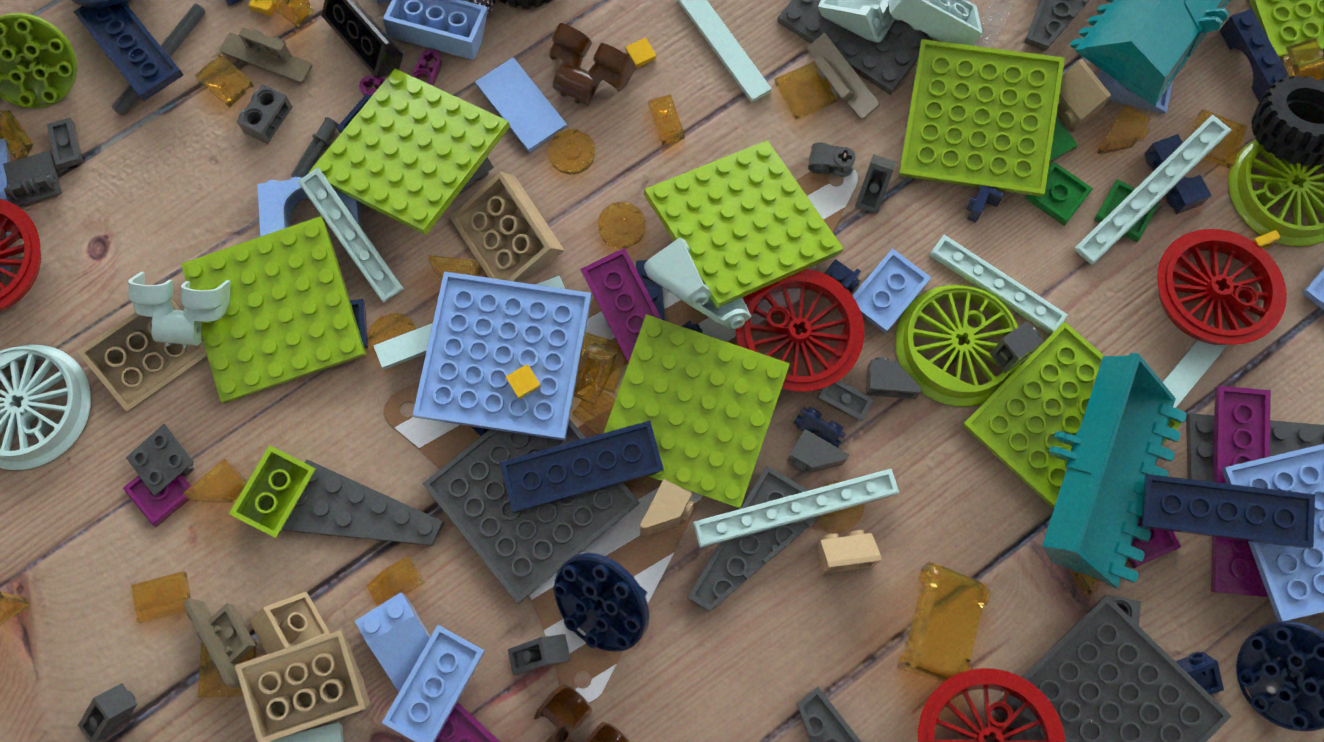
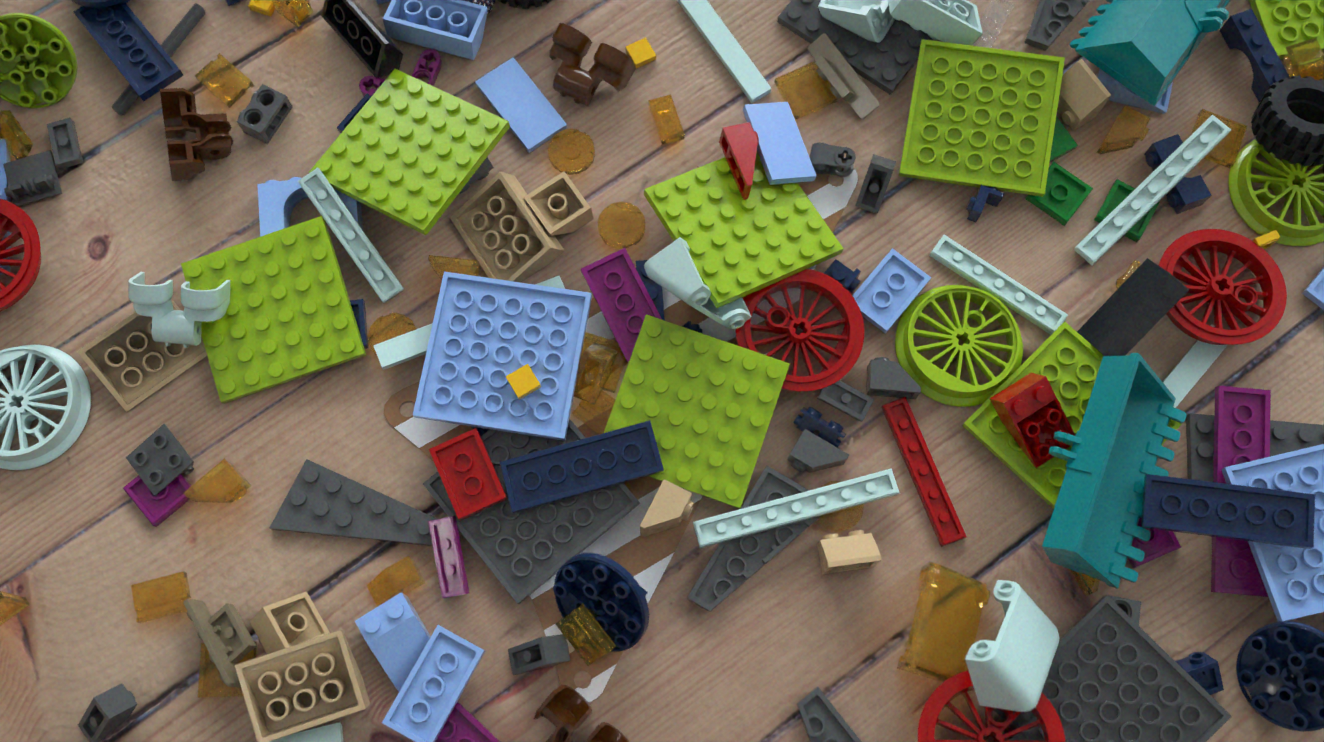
dark tan bracket [220,27,312,84] -> none
lime slope [229,445,316,539] -> none
dark grey axle [291,117,339,178] -> none
dark grey brick [990,321,1043,374] -> none
none -> reddish brown piece [160,88,234,181]
none -> tile [428,516,470,599]
none -> red plate [429,428,508,521]
none -> tan slope [524,171,594,236]
none -> clear yellow plate [556,604,616,666]
none -> slope [719,122,759,200]
none -> light blue tile [743,102,816,185]
none -> red tile [881,397,967,547]
none -> light aqua windscreen [965,580,1060,712]
none -> red slope [990,373,1076,468]
none -> black slope [1077,258,1189,356]
none -> clear yellow piece [1116,260,1140,289]

